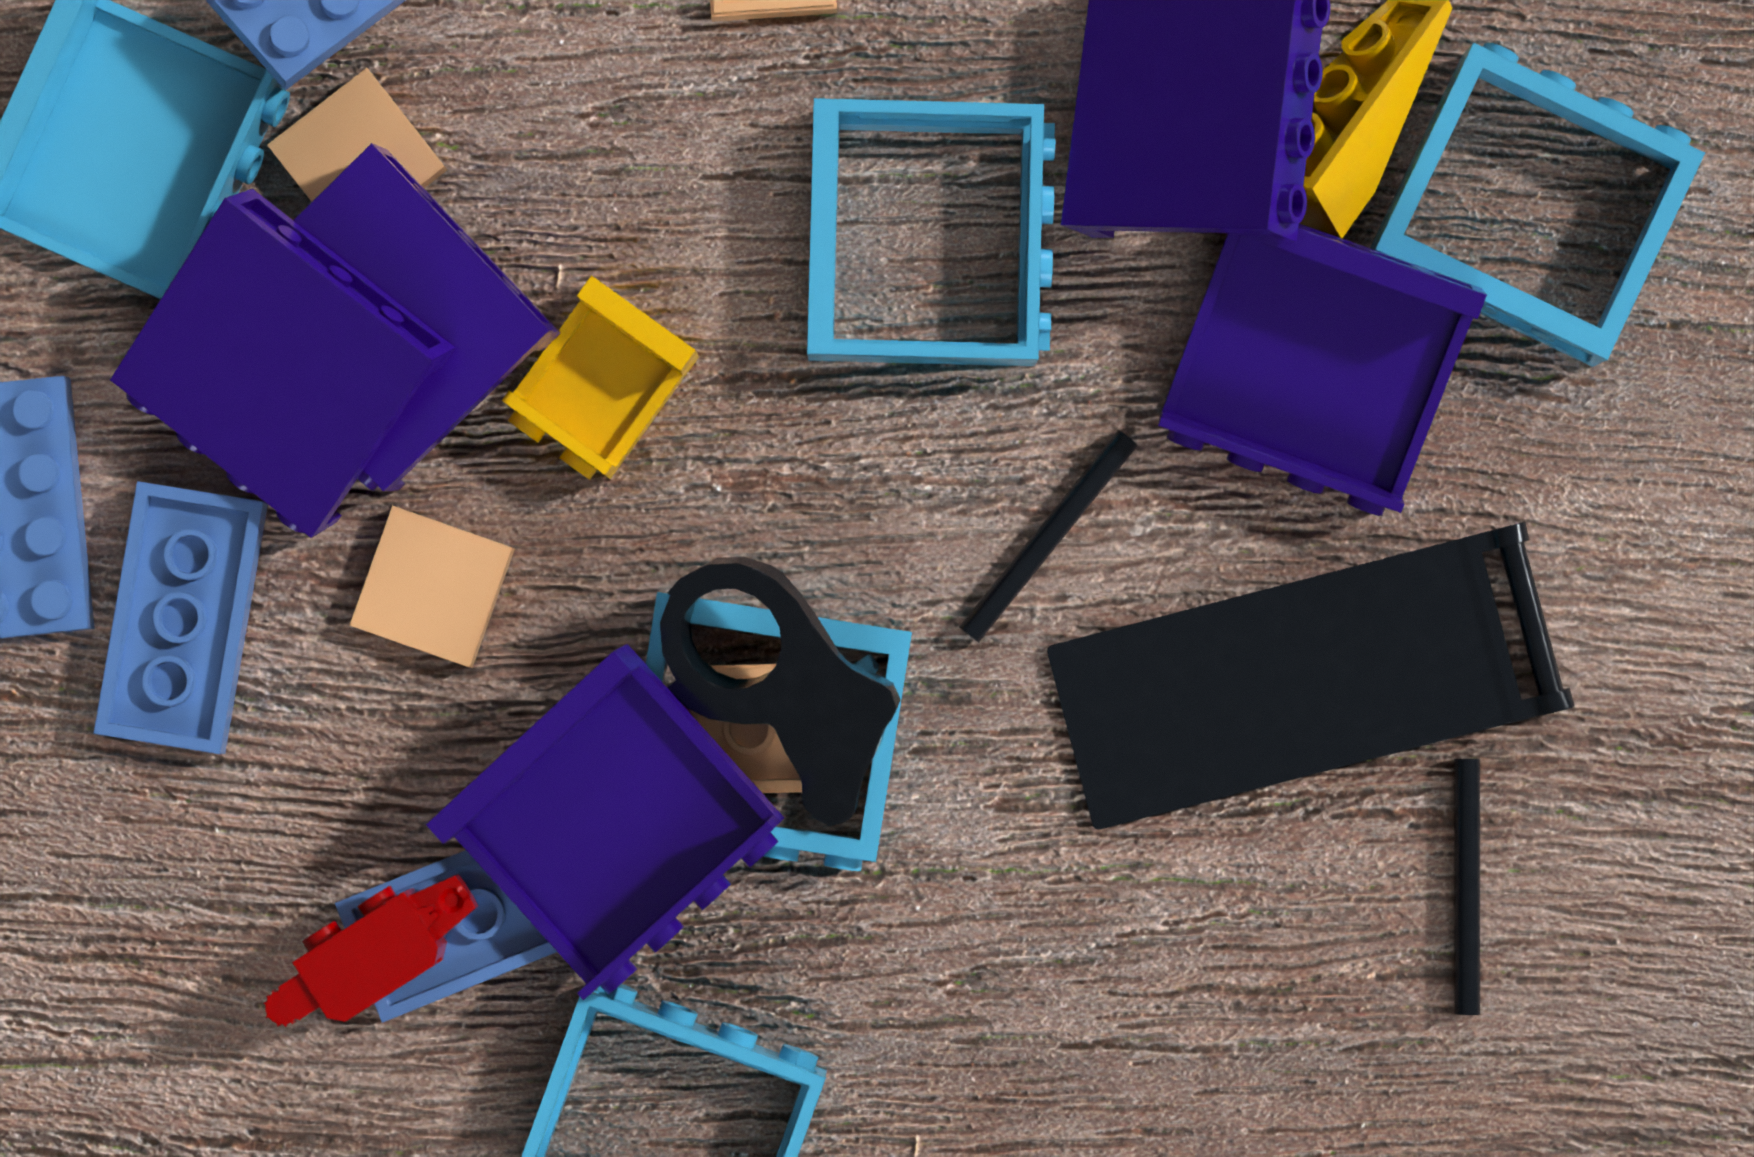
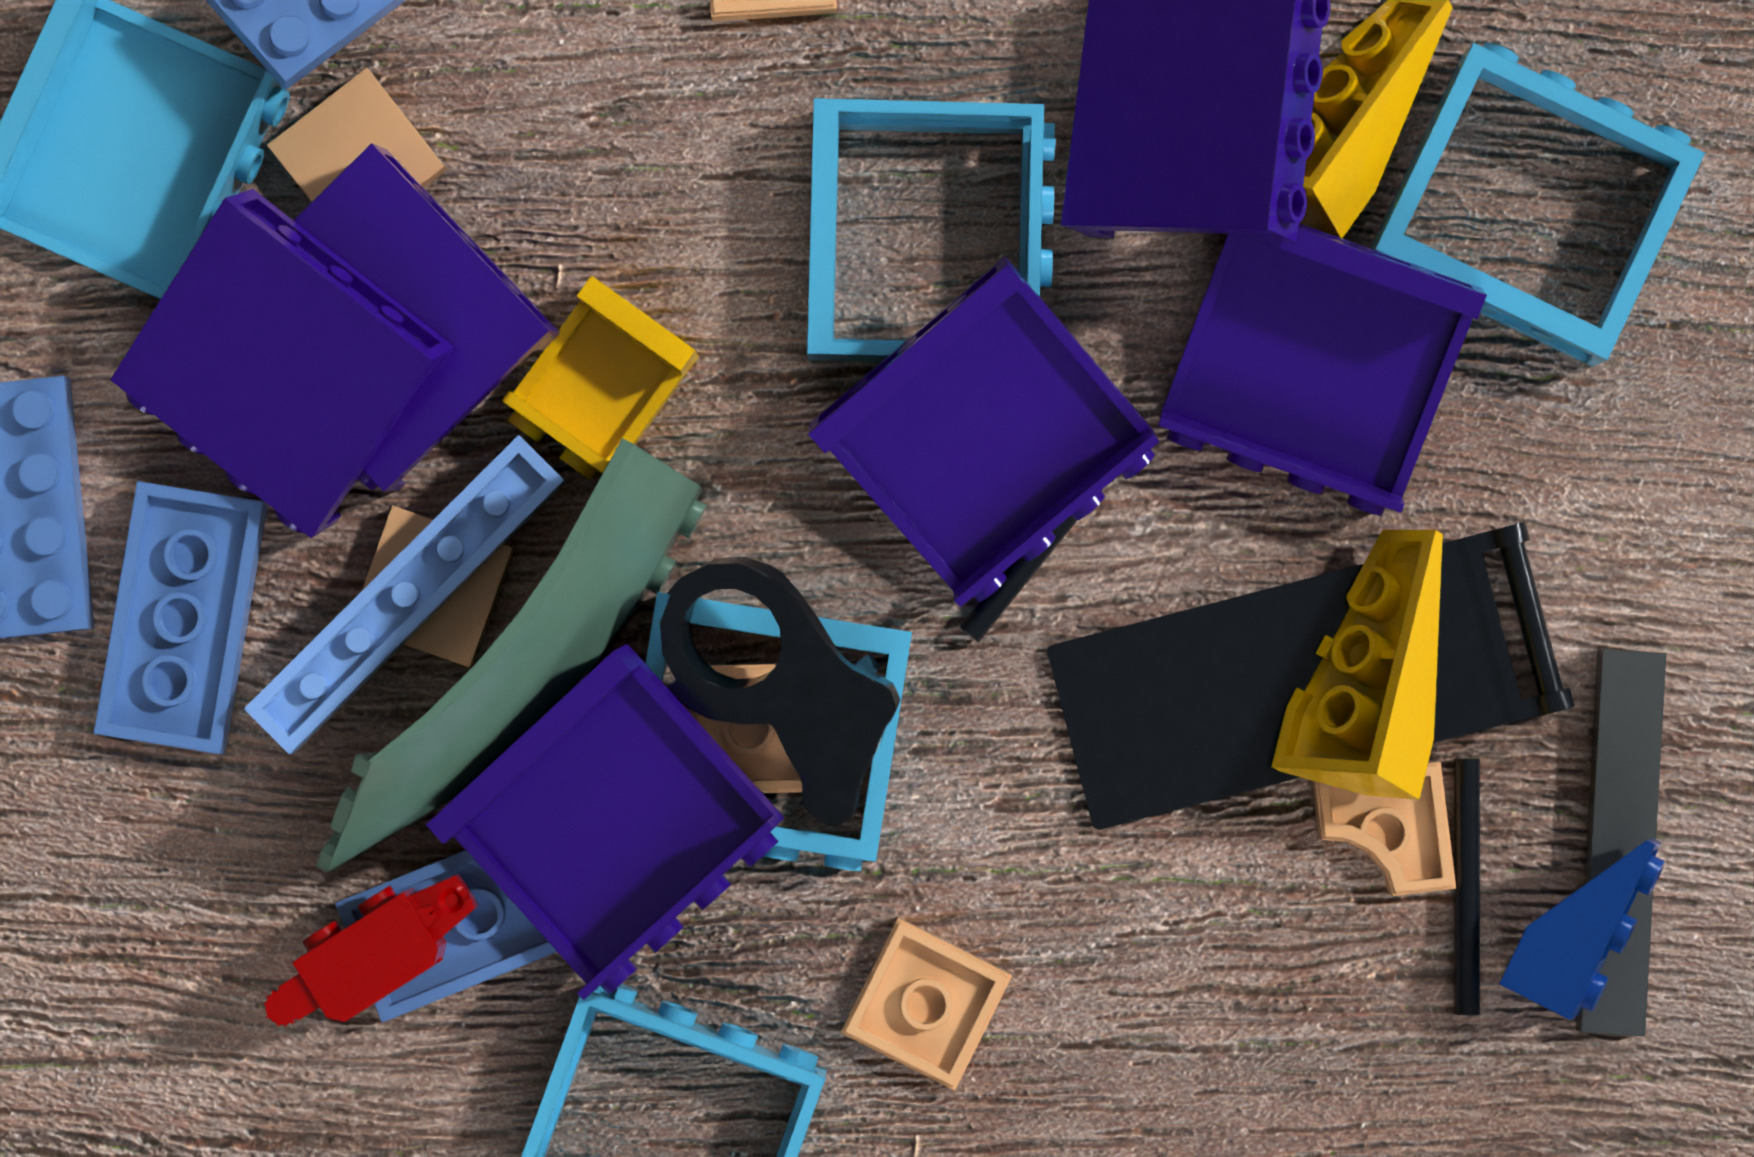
none -> light blue plate [244,435,566,755]
none -> sand green slope [316,438,707,872]
none -> dark purple panel [808,256,1159,607]
none -> light nougat tile [841,917,1012,1091]
none -> yellow wedge [1271,529,1443,800]
none -> light nougat tile [1311,761,1456,896]
none -> blue slope [1499,839,1666,1020]
none -> dark grey tile [1576,649,1667,1036]

